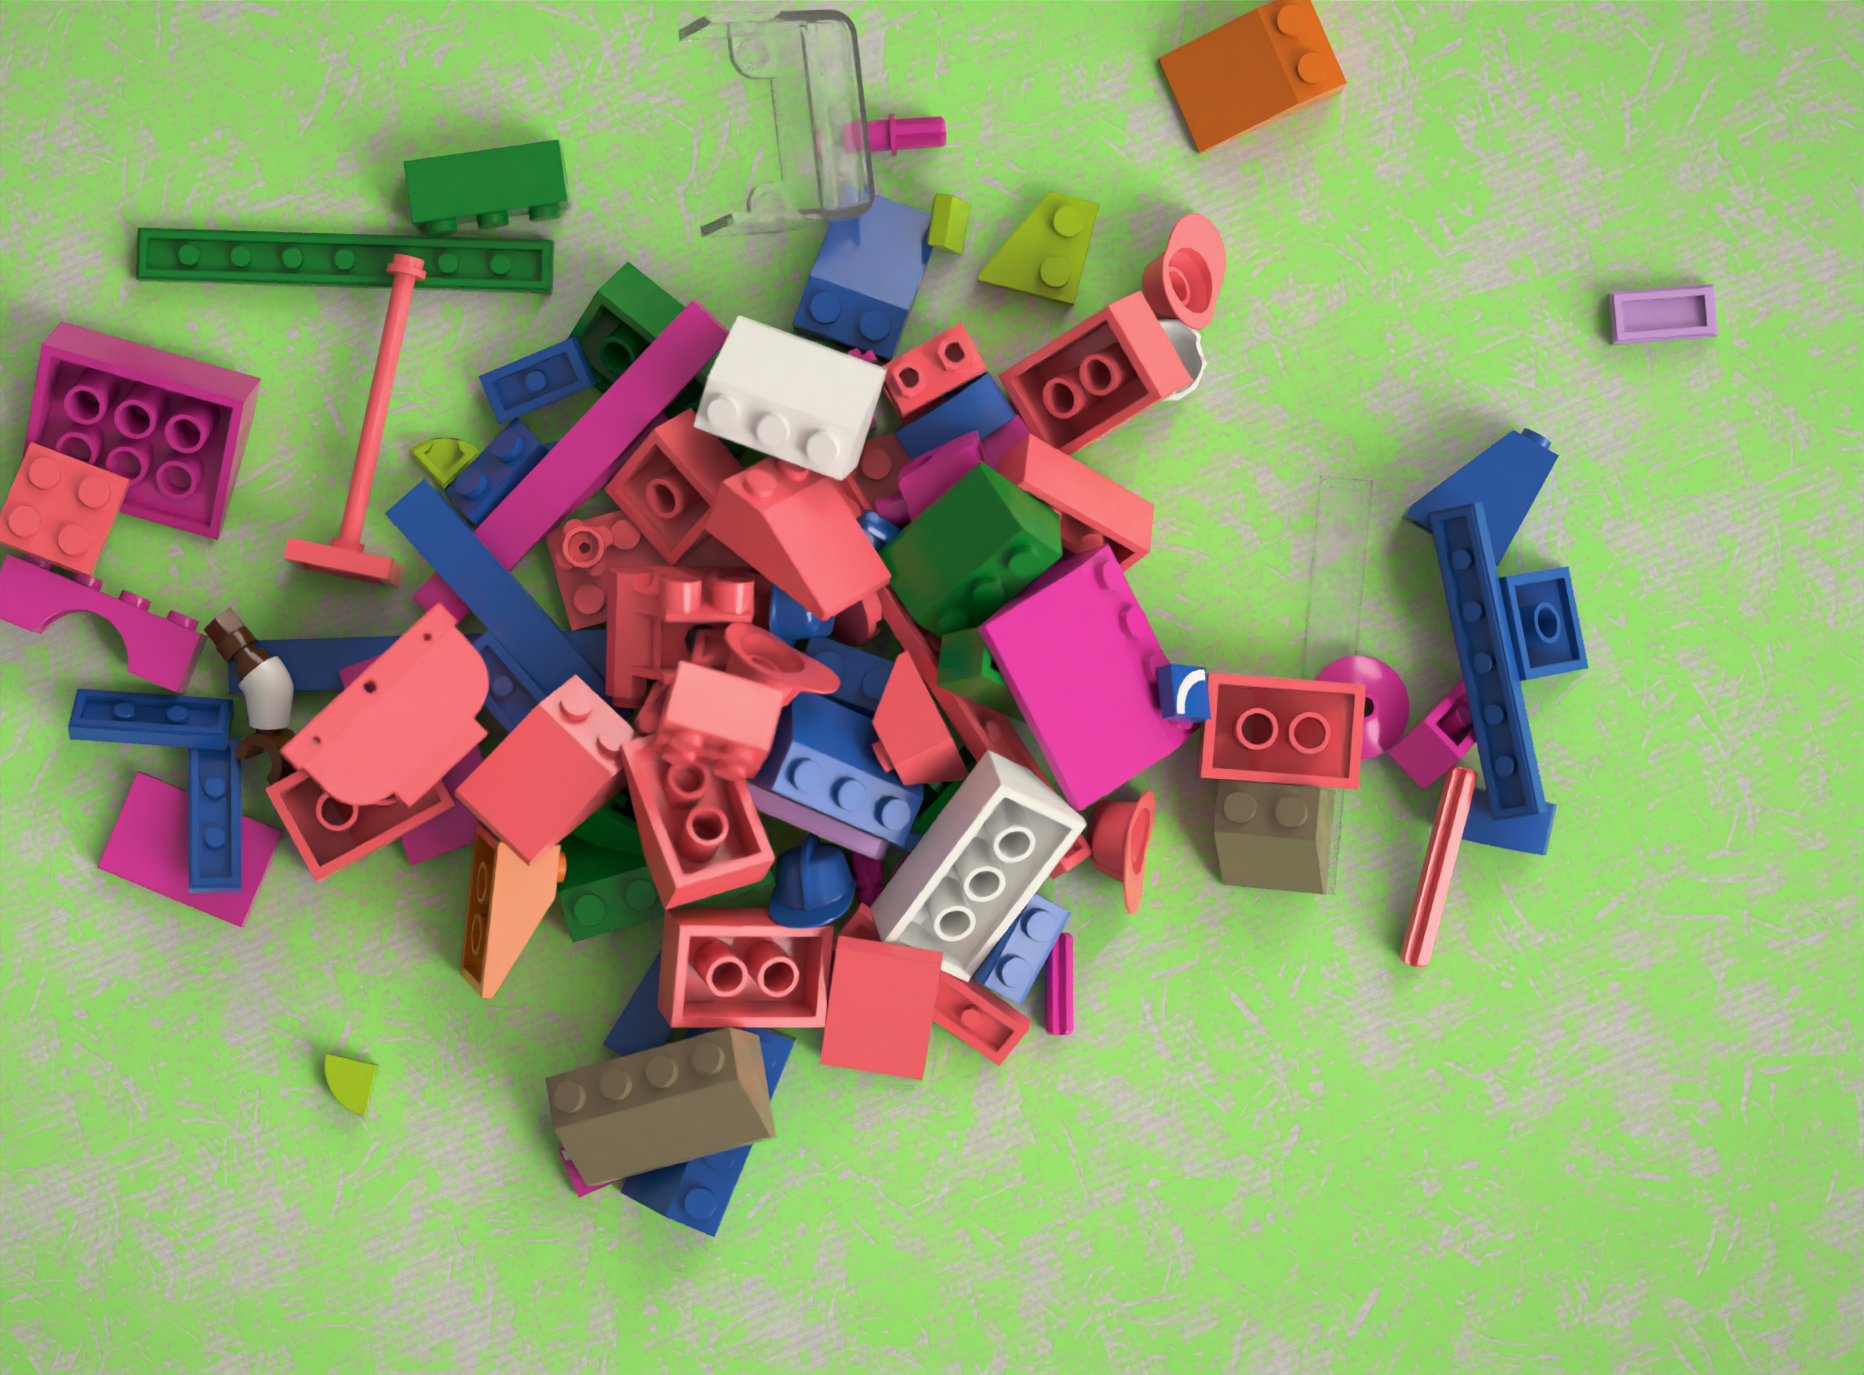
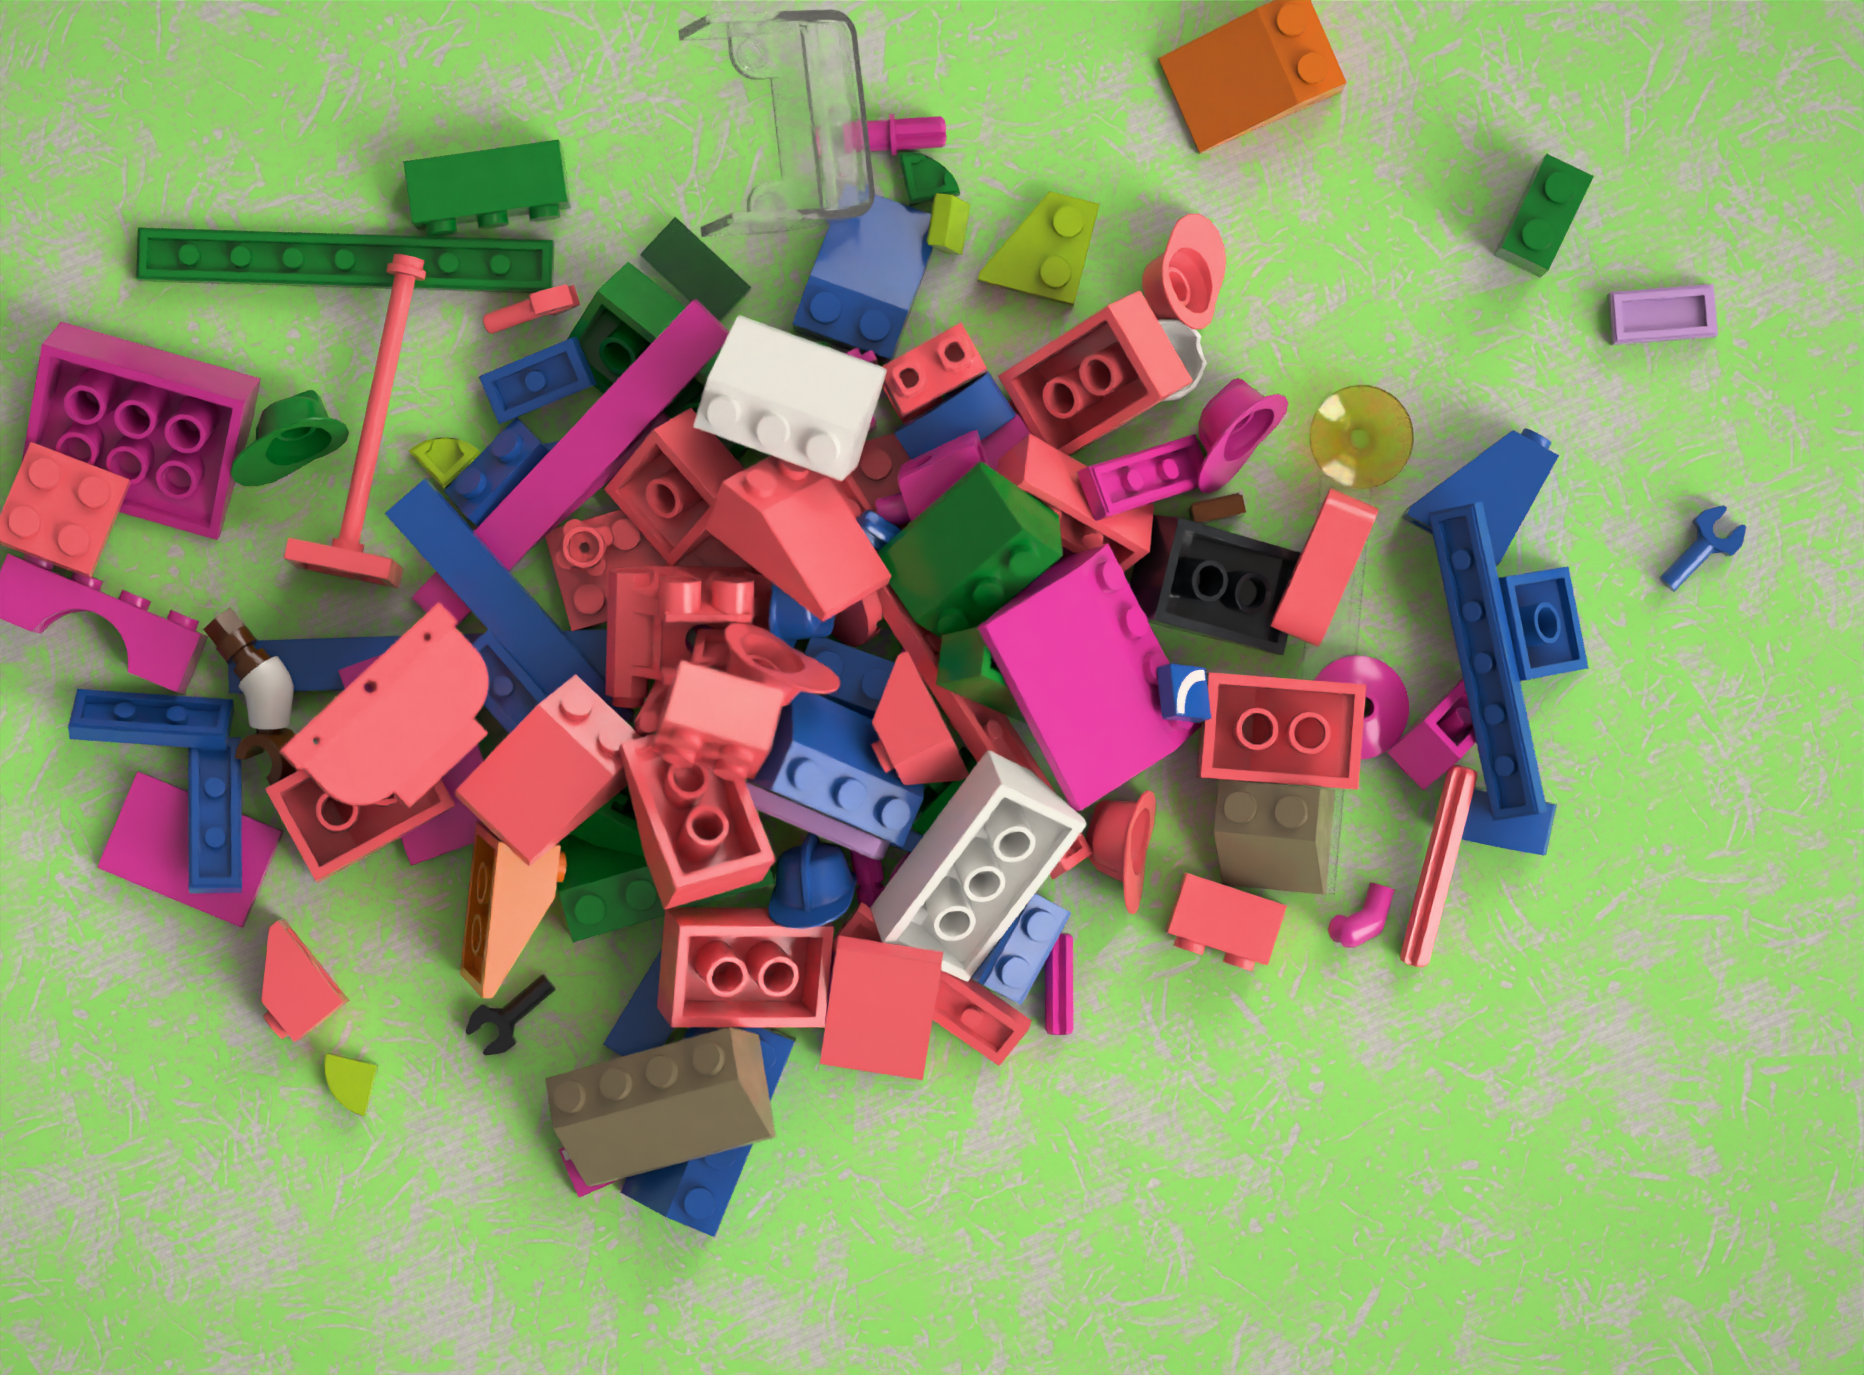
none -> green piece [230,390,349,486]
none -> coral slope [261,919,349,1042]
none -> black bar [466,974,556,1056]
none -> coral bar [483,284,580,334]
none -> clear green tile [640,217,752,322]
none -> green tile [898,152,960,206]
none -> dark pink tile [1077,434,1204,521]
none -> black slope [1130,515,1301,655]
none -> coral brick [1165,872,1287,971]
none -> reddish brown tile [1188,493,1246,524]
none -> dark pink piece [1197,378,1288,494]
none -> coral beam [1270,488,1379,647]
none -> clear yellow dish [1309,385,1414,489]
none -> dark pink arm [1328,882,1395,948]
none -> green brick [1494,154,1594,278]
none -> blue bar [1659,505,1746,592]

